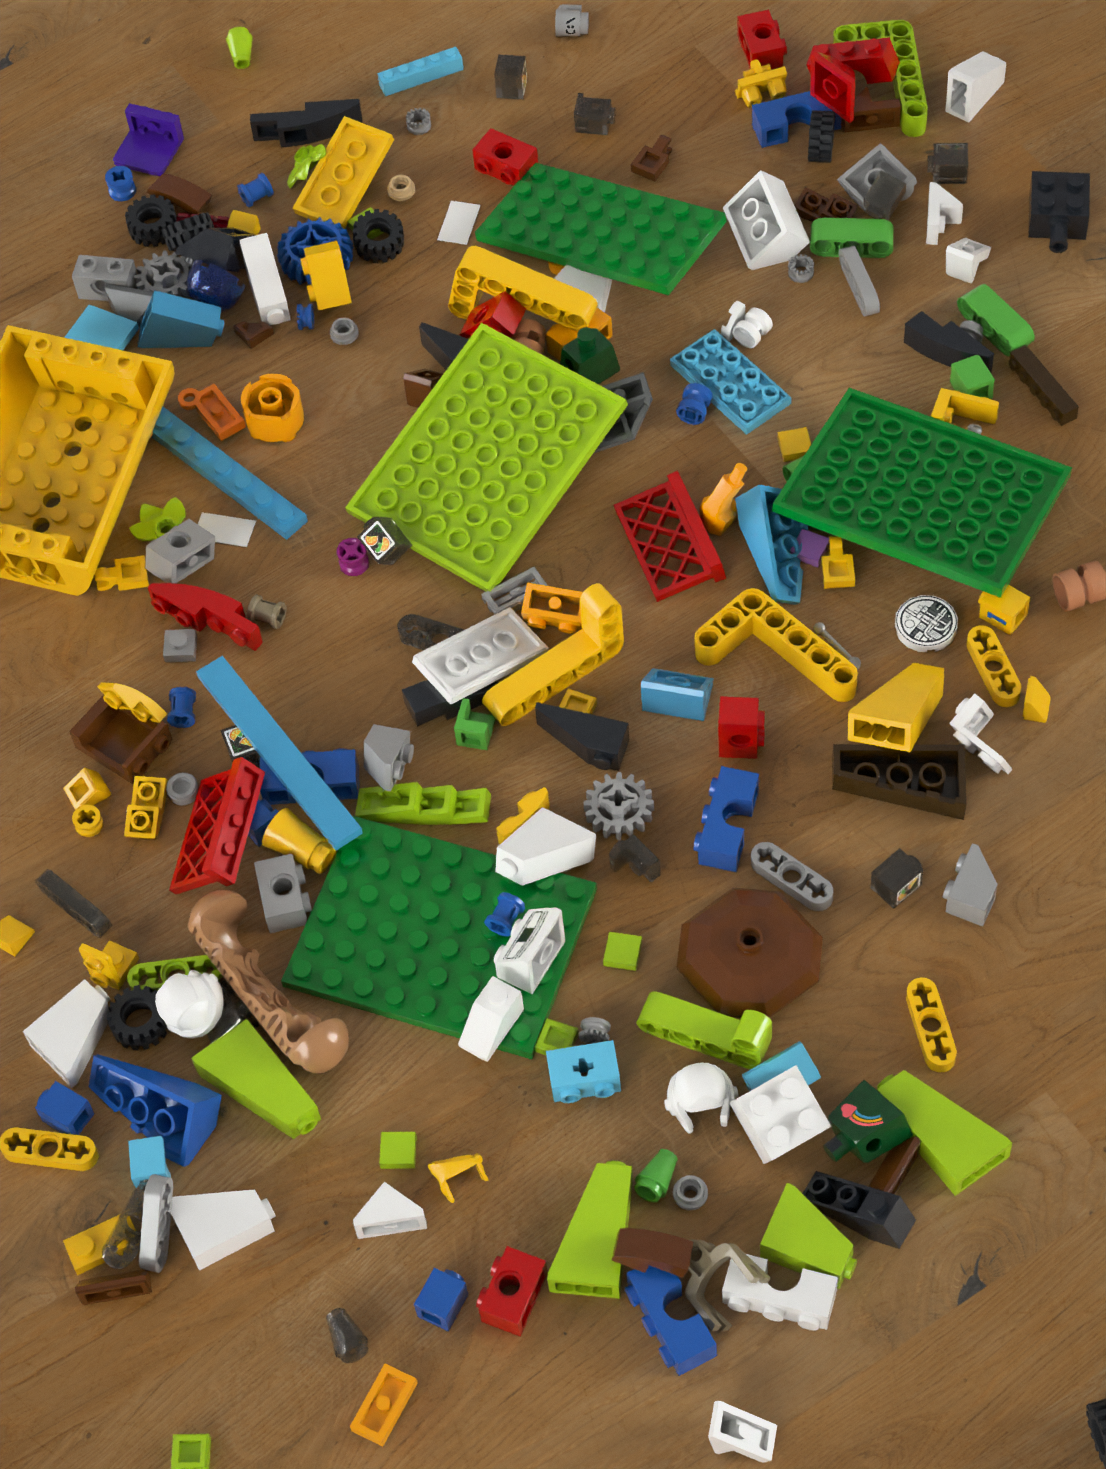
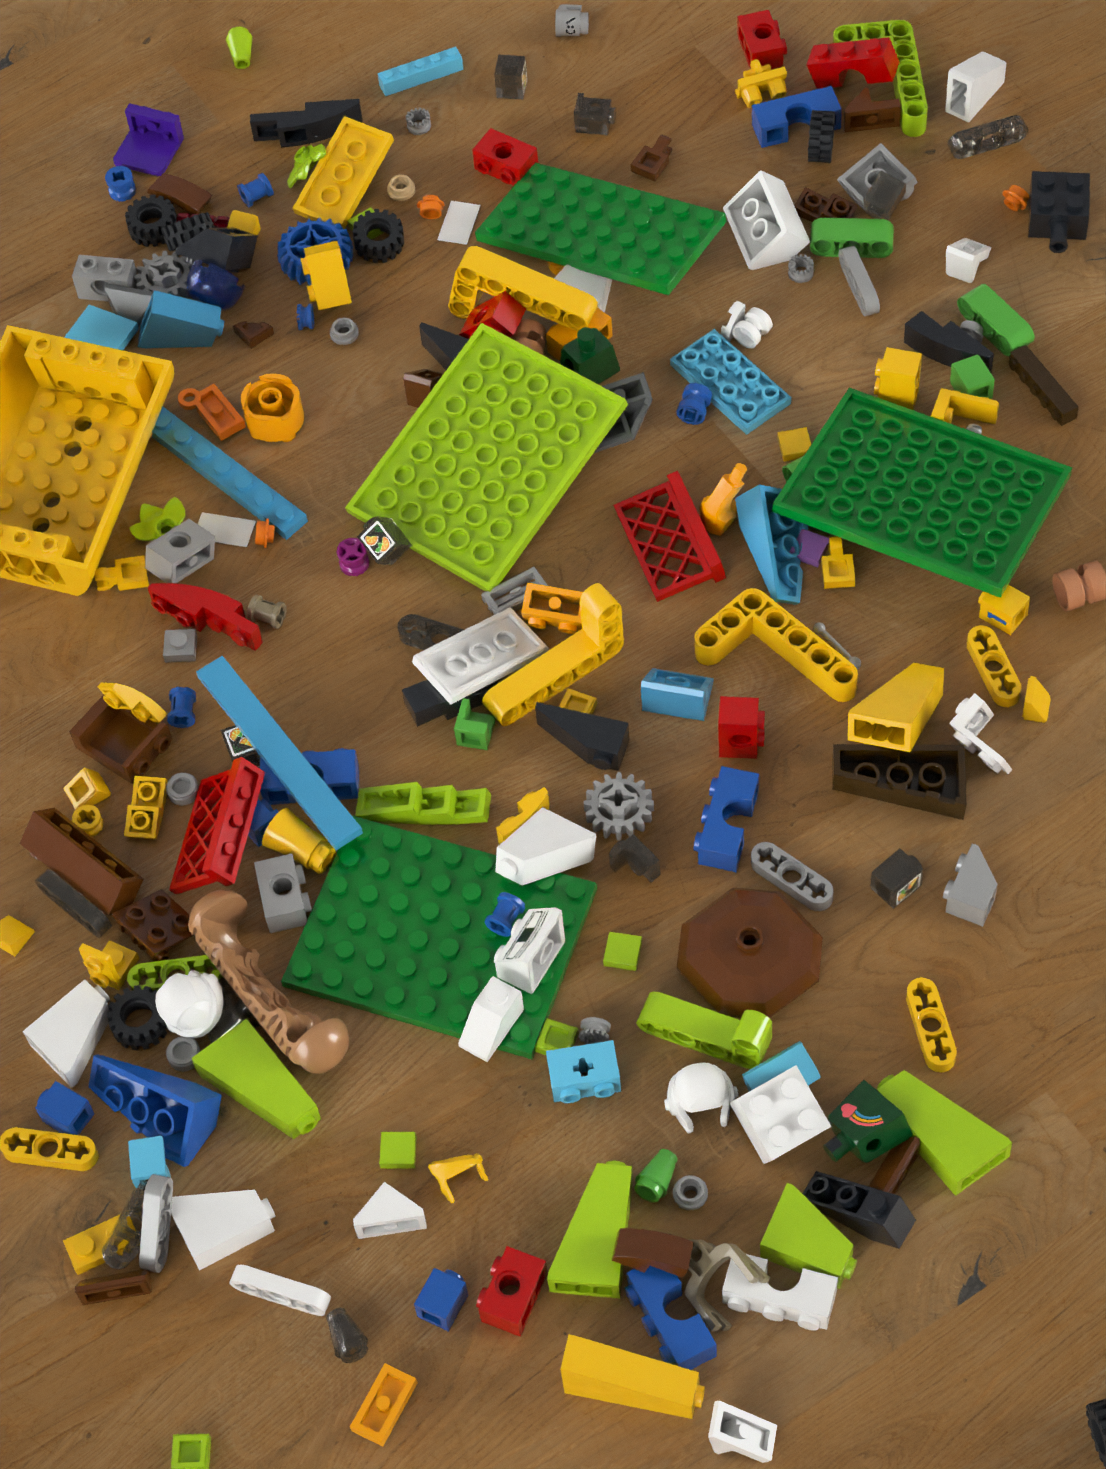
white slope [239,233,291,325] -> none
light grey slope [363,724,414,791] -> none
red slope [810,51,855,123] -> none
white tile [895,595,958,652] -> none
white slope [926,182,963,245] -> none
clear smoke brick [927,143,969,184] -> none
none -> reddish brown brick [19,808,144,916]
none -> reddish brown hinge [112,889,194,962]
none -> light grey tile [166,1036,201,1072]
none -> white beam [229,1265,331,1316]
none -> orange plate [255,518,275,548]
none -> orange plate [417,195,445,219]
none -> yellow slope [560,1334,705,1419]
none -> yellow brick [874,347,922,410]
none -> clear smoke beam [947,115,1028,159]
none -> orange plate [1003,185,1030,211]

